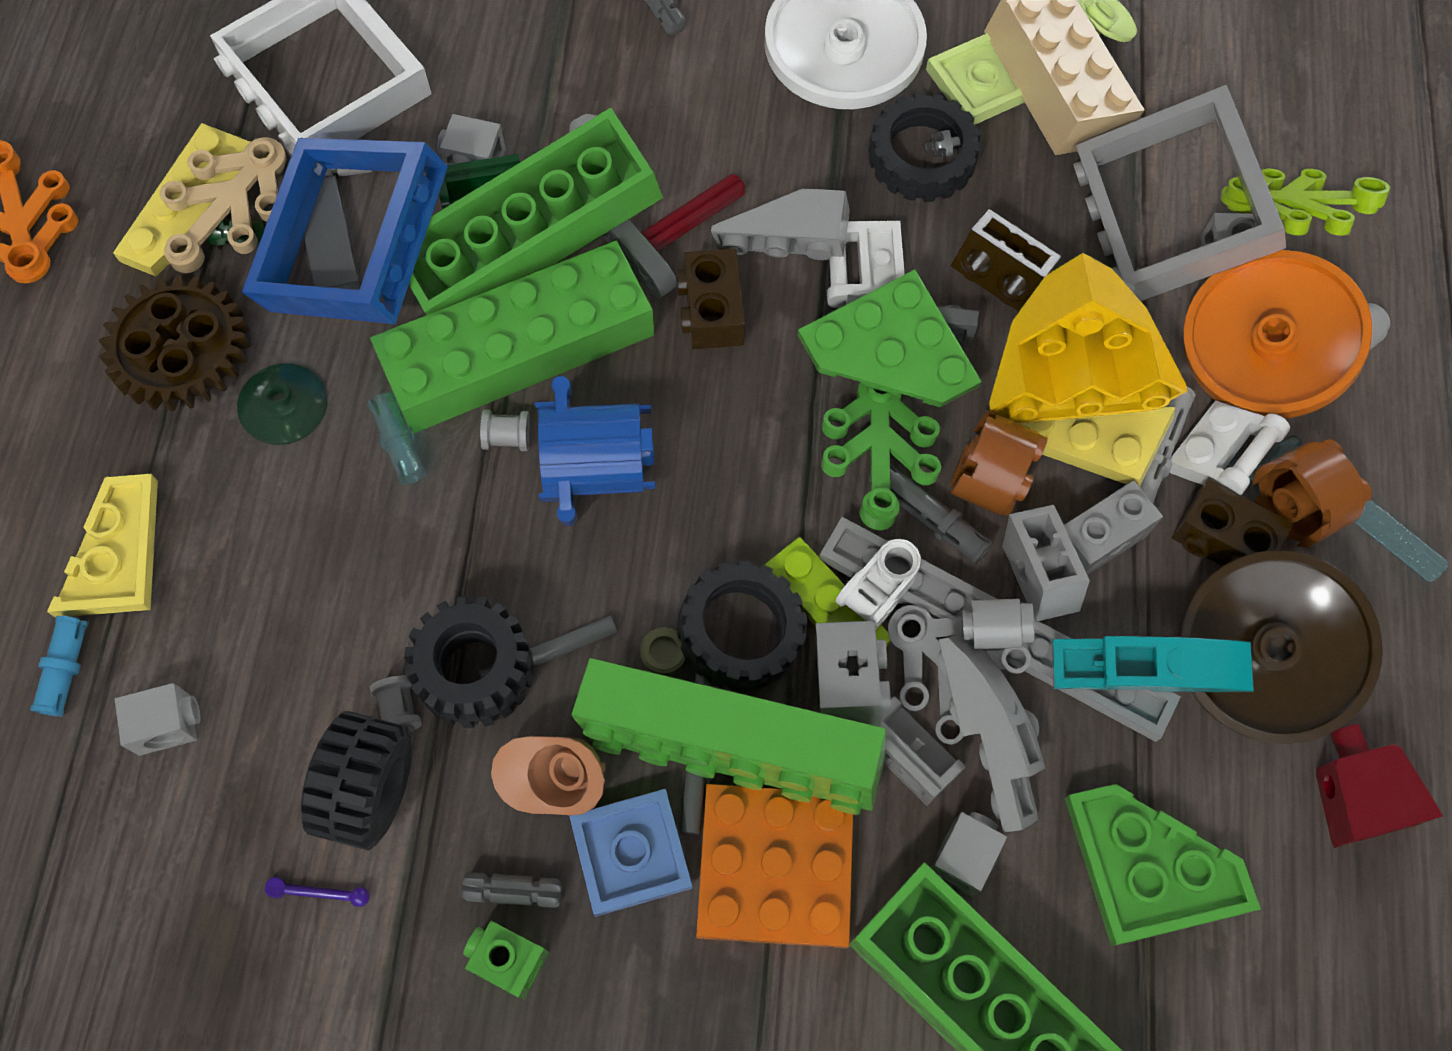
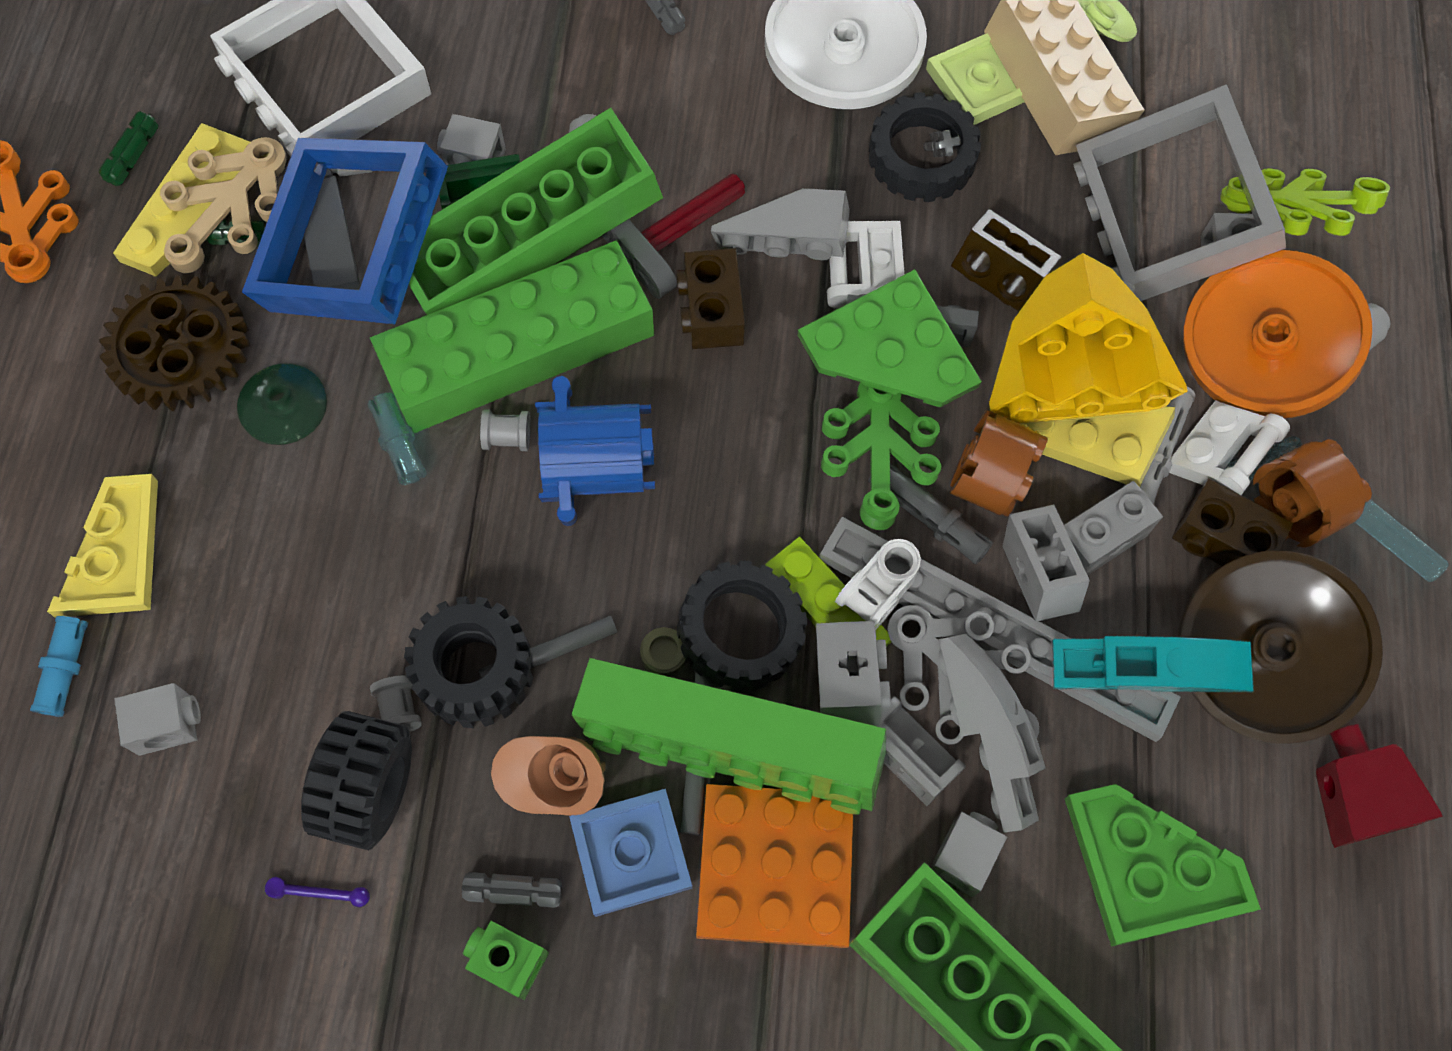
light grey brick [963,599,1035,649] -> none
none -> dark green axle [99,111,158,186]

